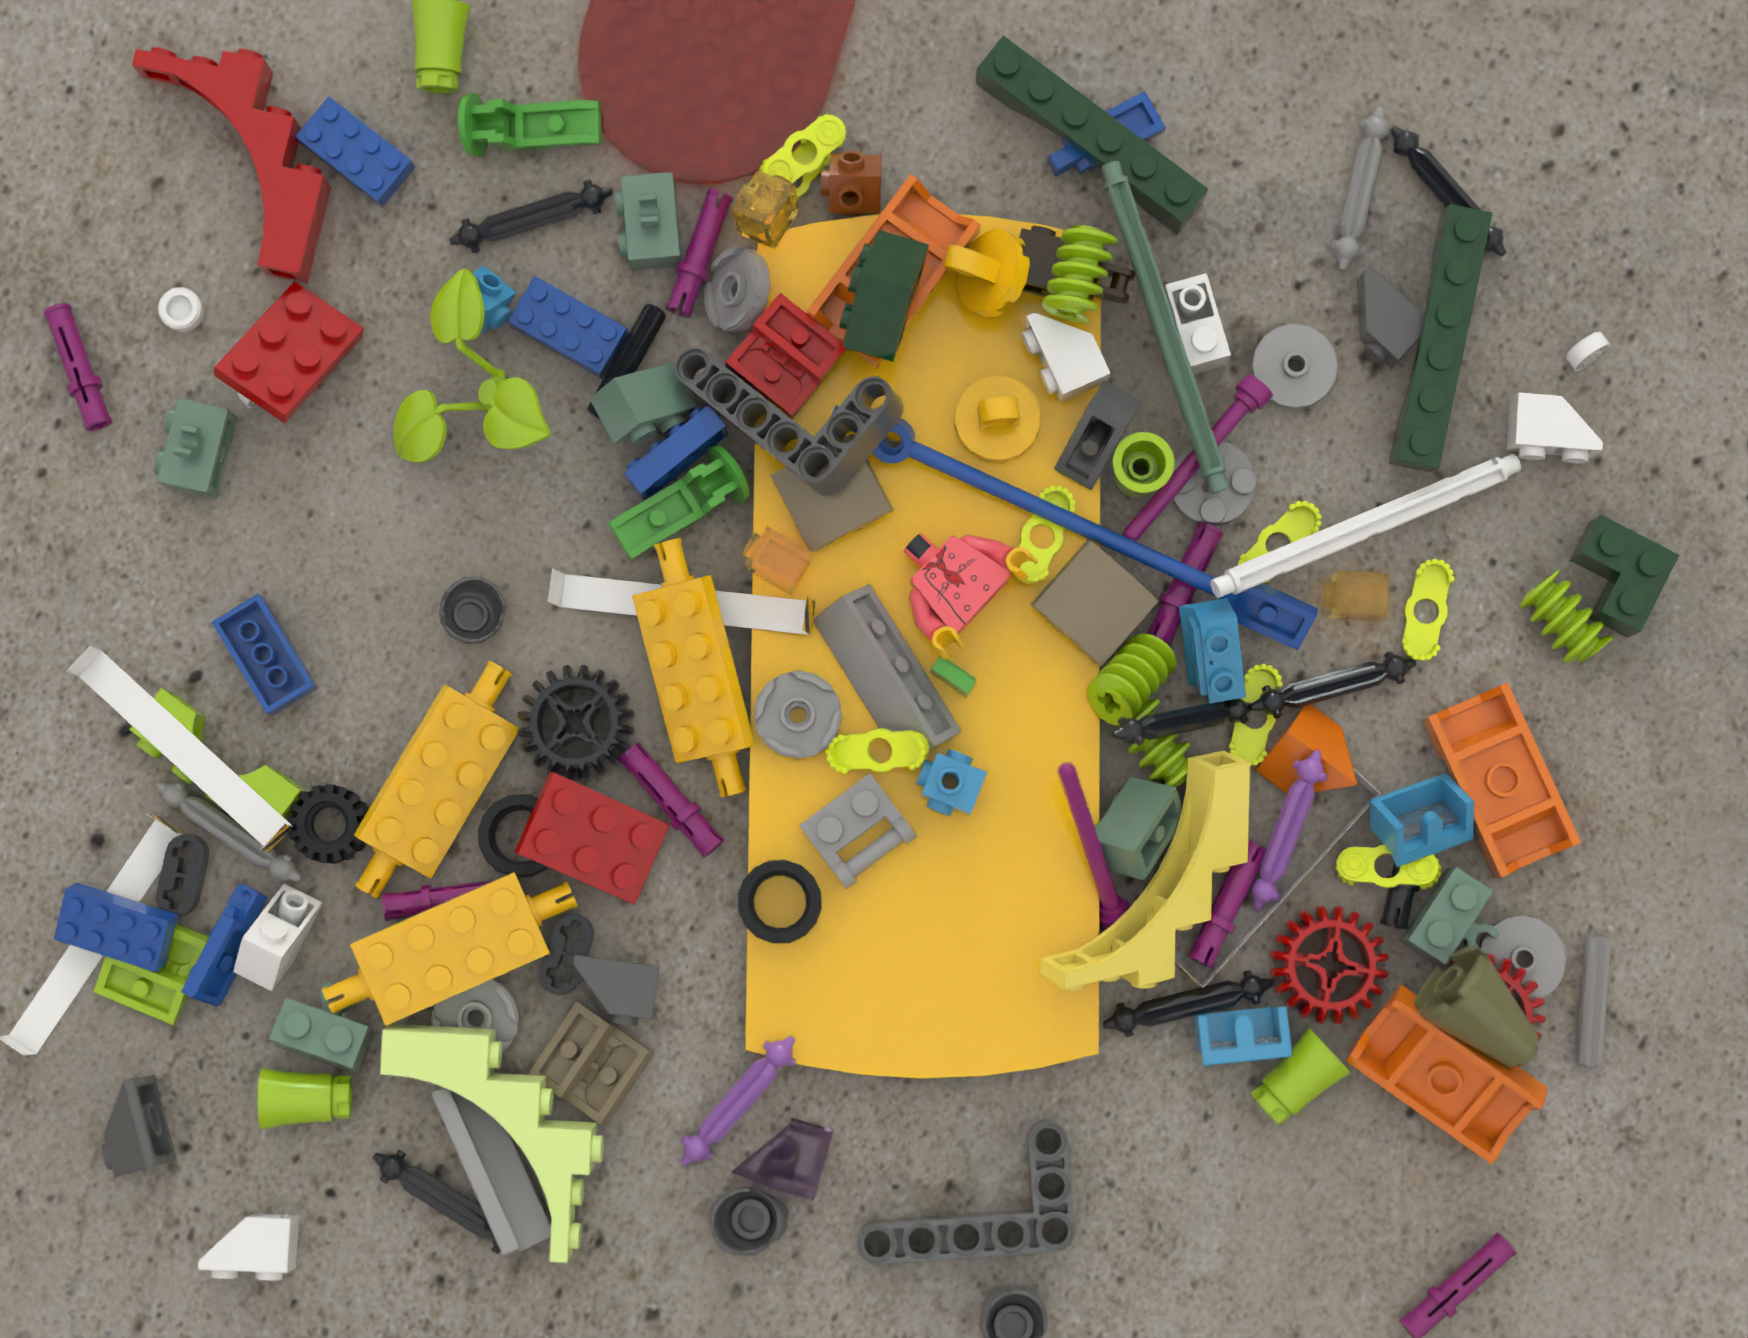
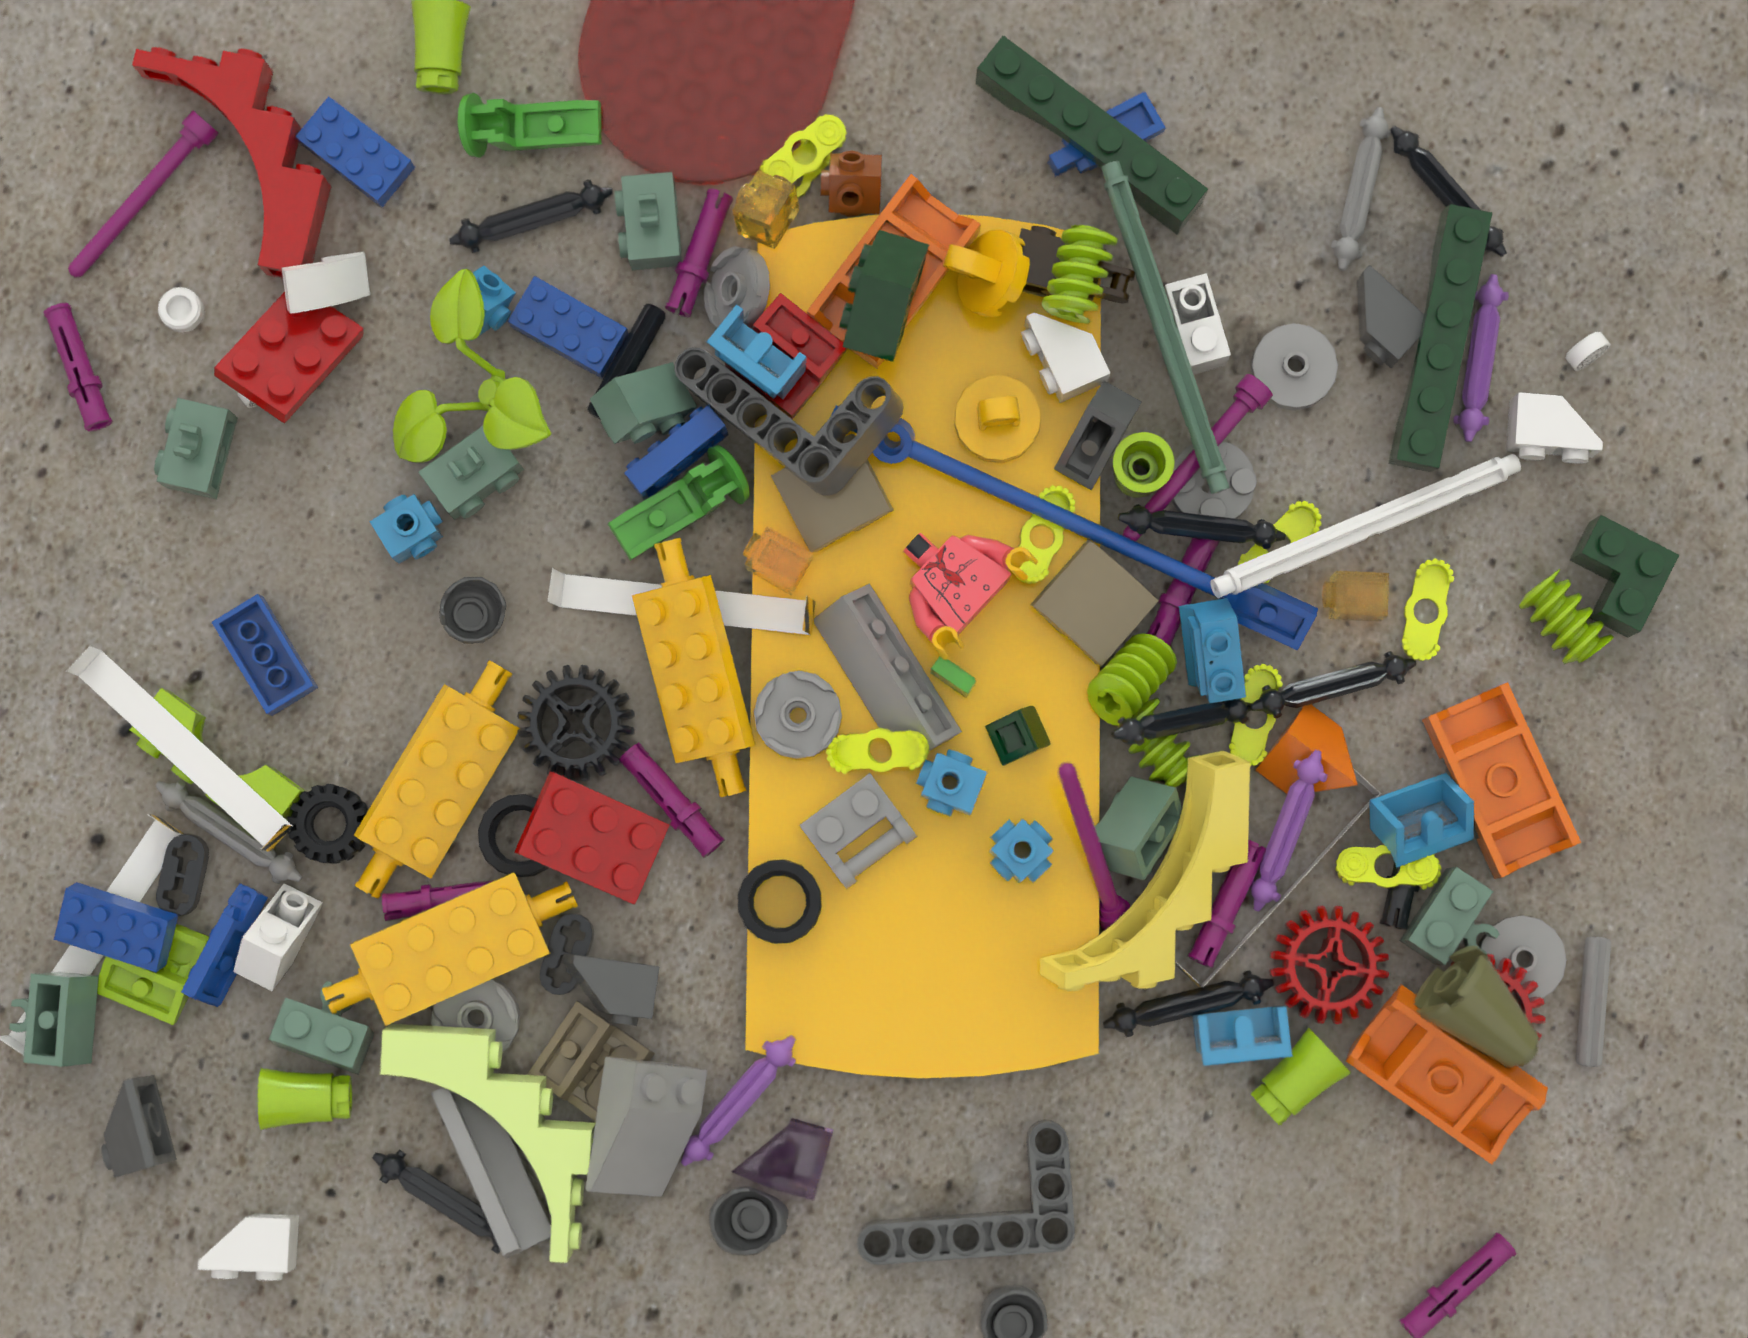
none -> sand green brick [9,972,99,1067]
none -> magenta piece [68,110,219,278]
none -> white slope [282,252,370,314]
none -> dark azure brick [369,494,443,564]
none -> sand green brick [418,426,524,520]
none -> light grey slope [585,1057,707,1197]
none -> dark azure window [707,304,807,399]
none -> dark green slope [985,706,1051,766]
none -> dark azure brick [989,819,1053,883]
none -> black wheel [1118,504,1286,549]
none -> medium lavender wheel [1454,274,1509,442]

